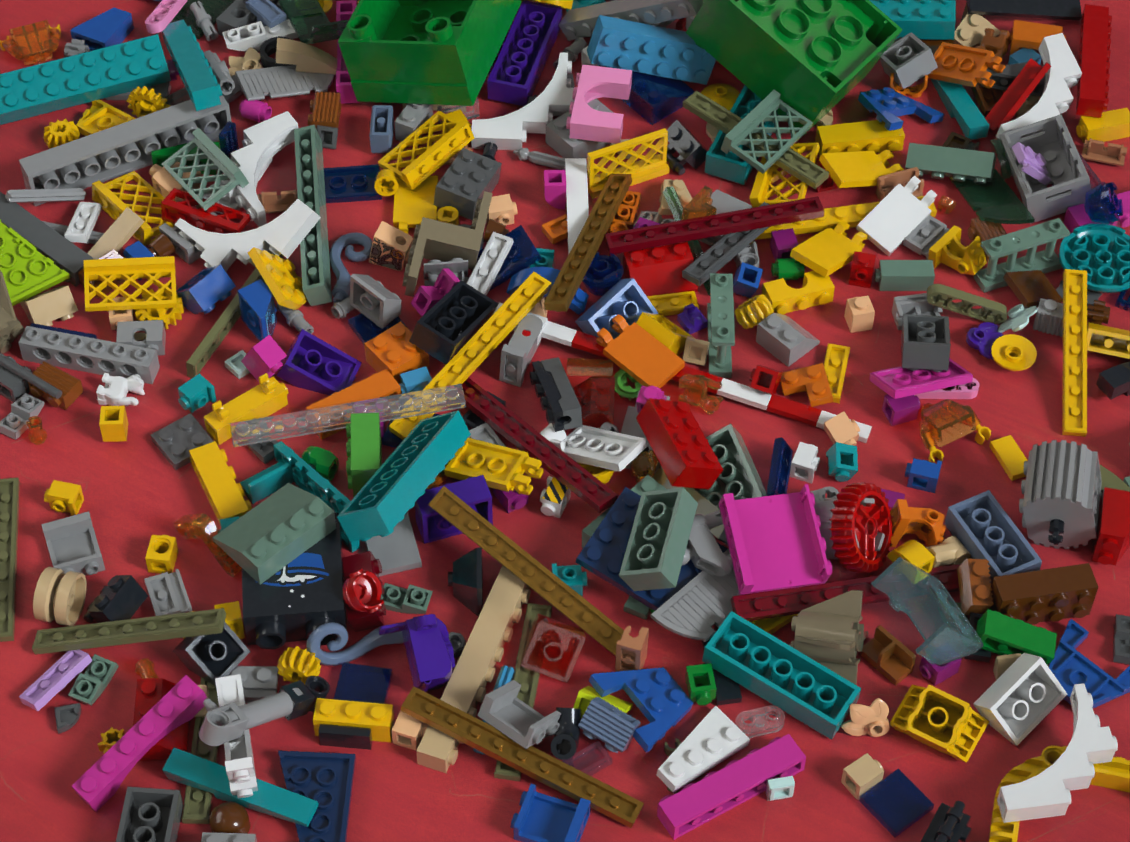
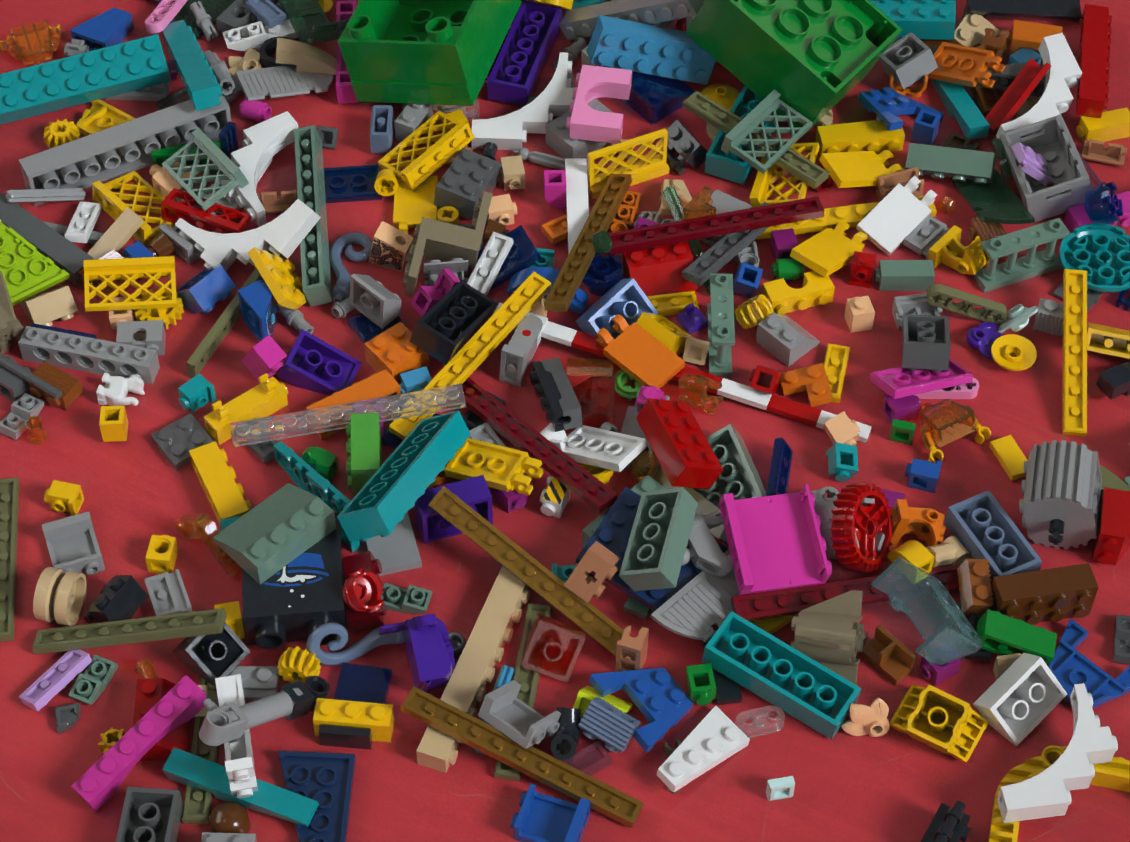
yellow gear [127,86,171,118] -> none
light aqua tile [224,350,250,379] -> none
teal panel [240,461,293,504] -> none
dark orange brick [308,91,341,129] -> none
light nougat brick [392,710,428,751] -> none
black slope [448,548,483,616] -> none
dark pink brick [657,734,806,840] -> none
white brick [789,442,820,484] -> none
tan brick [841,753,884,800] -> none
clear blue tile [859,768,934,837] -> none
reddish brown tile [1003,270,1063,308] -> none
reddish brown gear [1087,300,1110,325] -> none
none -> tan brick [500,155,525,191]
none -> nougat brick [564,541,620,603]
none -> clear green tile [592,230,612,254]
none -> green plate [889,419,916,445]
none -> blue brick [911,109,941,145]

